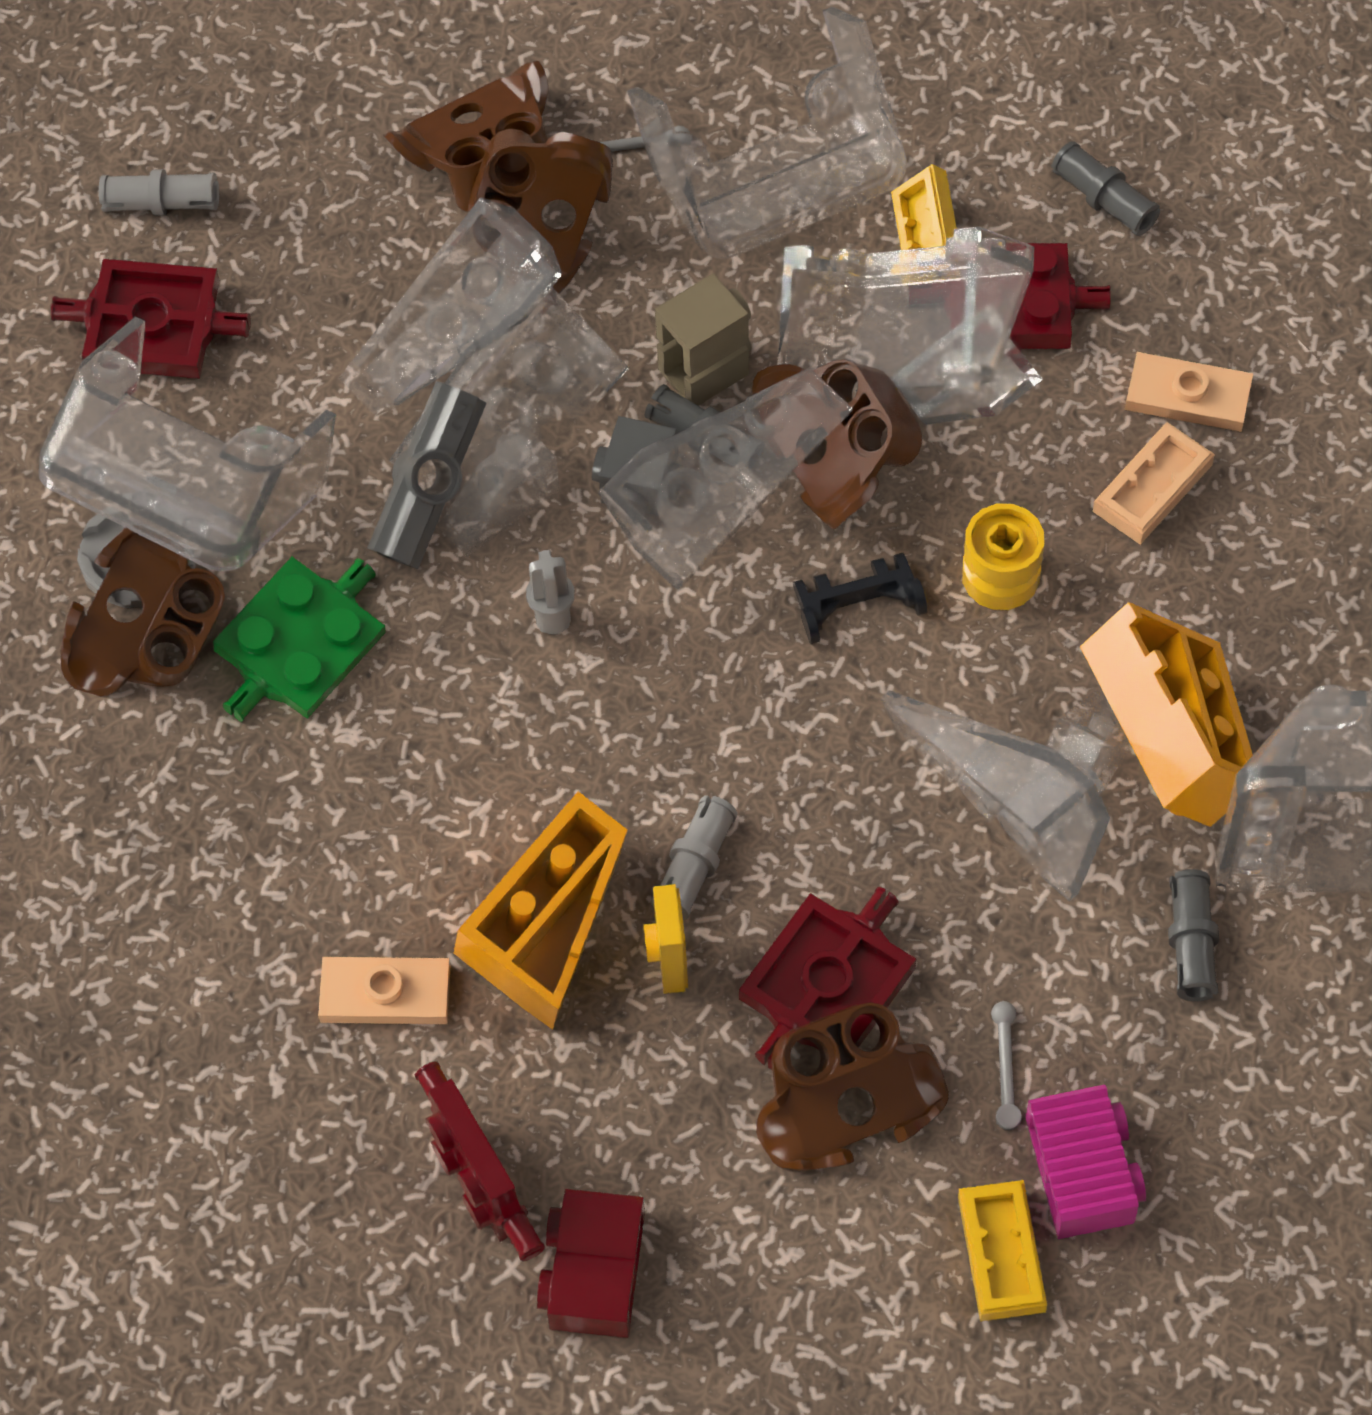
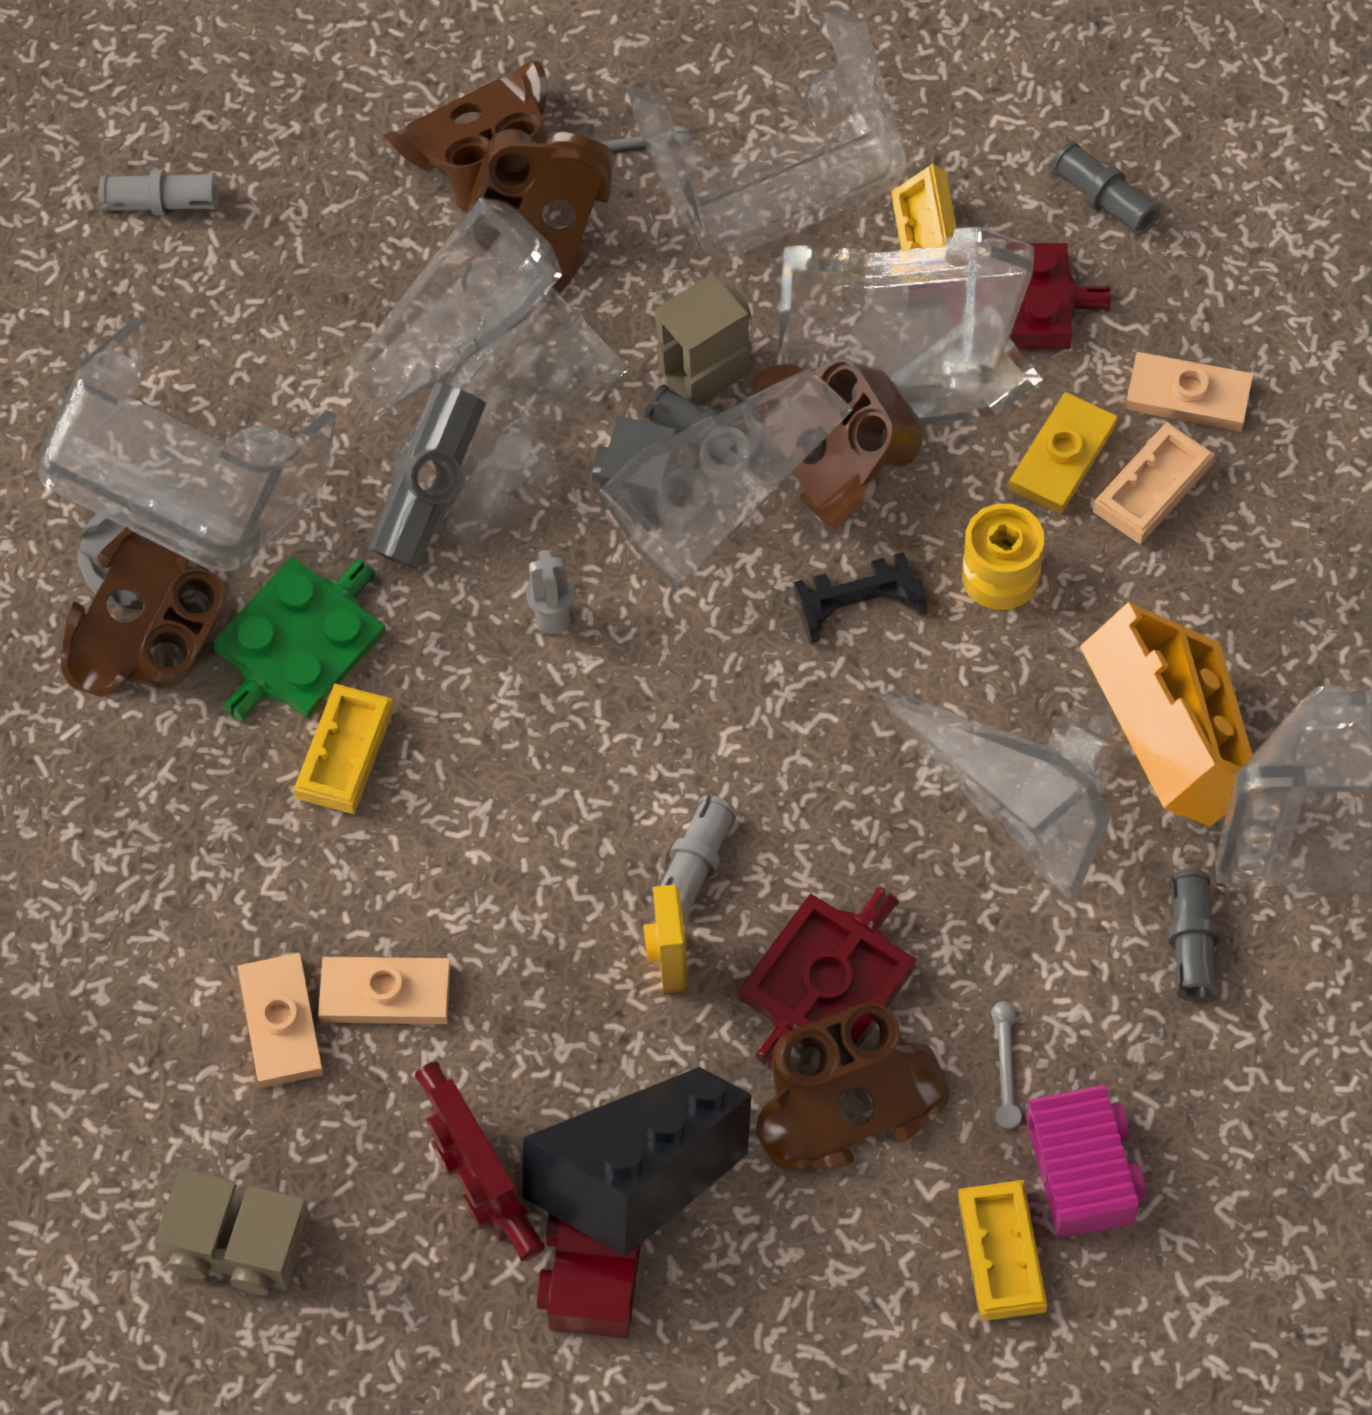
dark red plate [51,259,251,379] -> none
light orange wedge [453,791,628,1030] -> none
none -> dark tan piece [154,1168,311,1295]
none -> light nougat plate [237,953,323,1089]
none -> yellow plate [294,683,395,815]
none -> black wedge [522,1067,752,1257]
none -> yellow plate [1008,392,1118,514]

